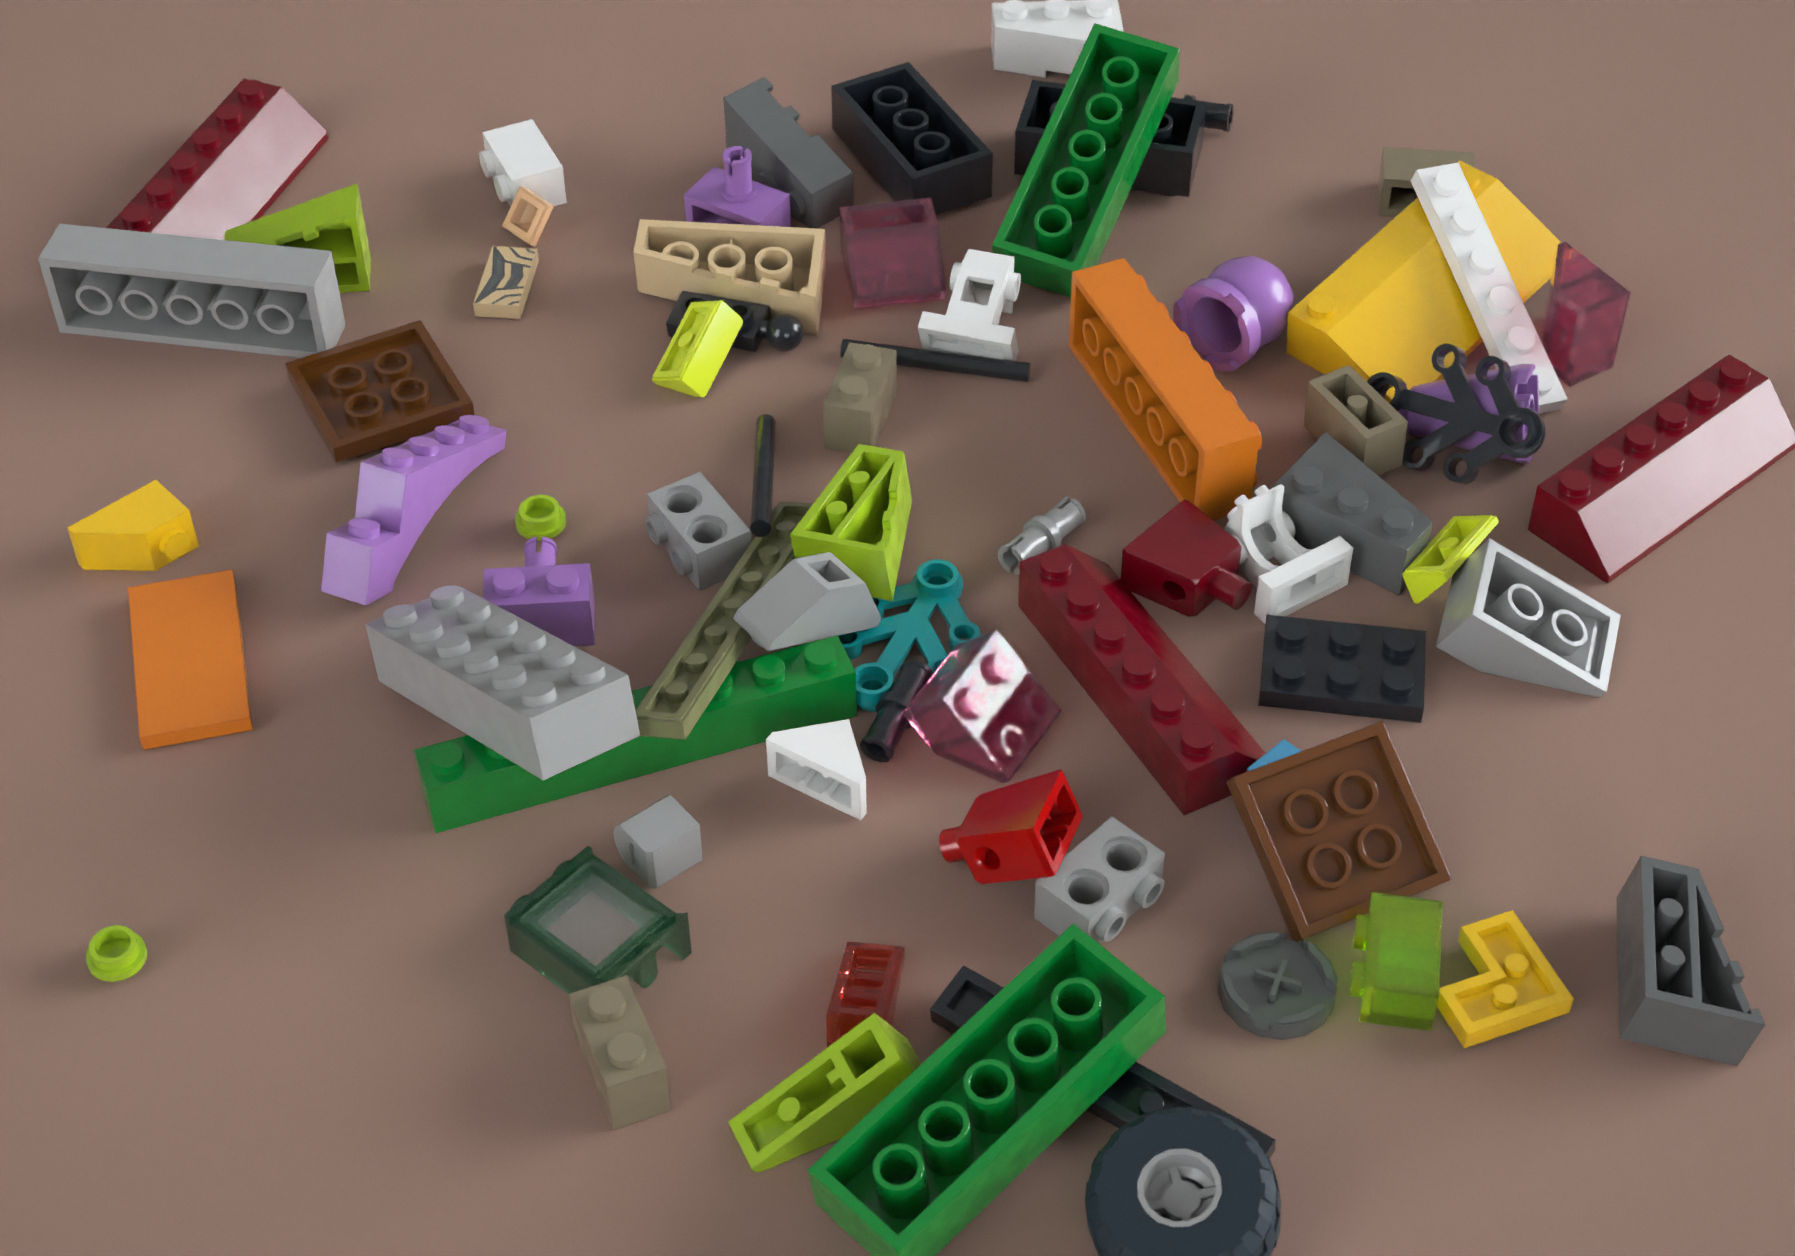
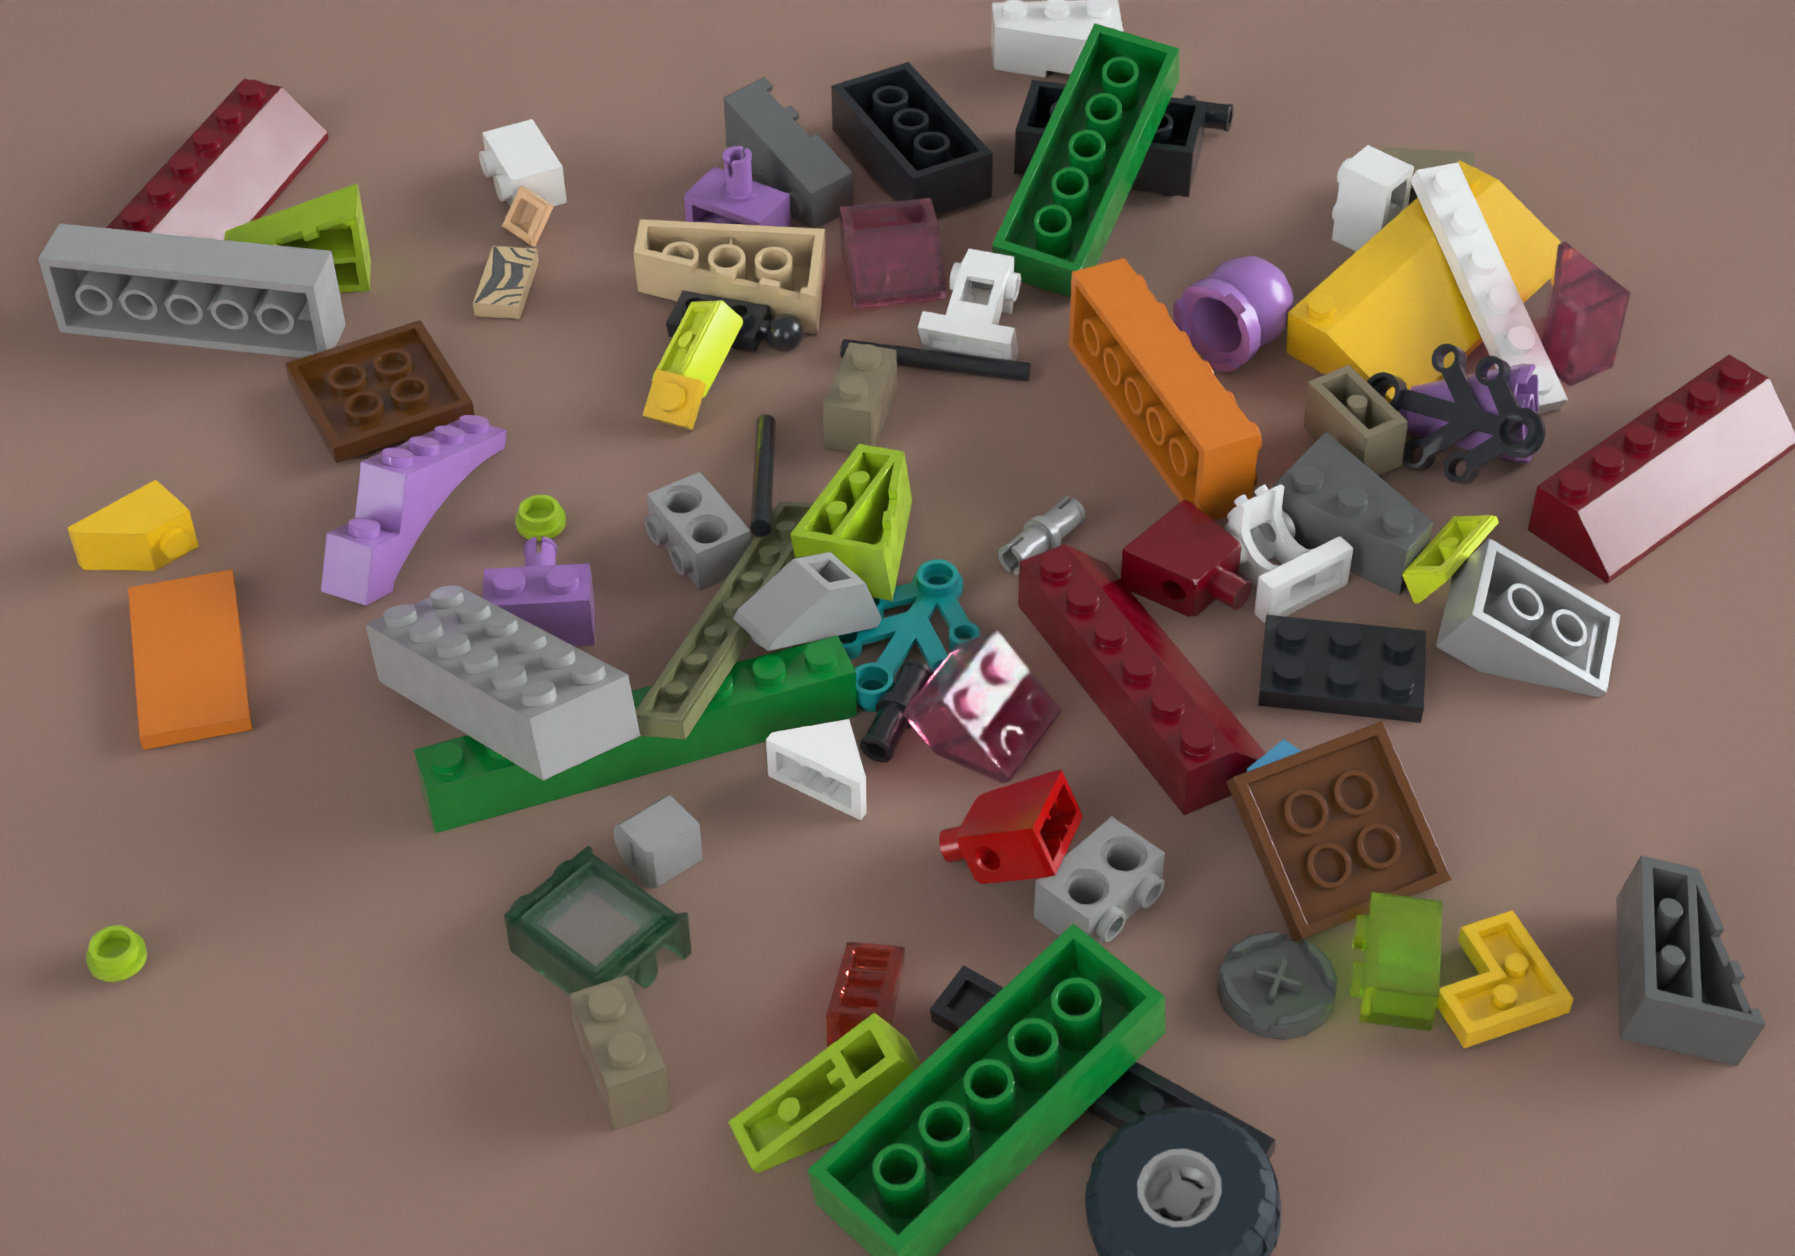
none -> yellow plate [643,369,706,431]
none -> white brick [1332,145,1414,252]

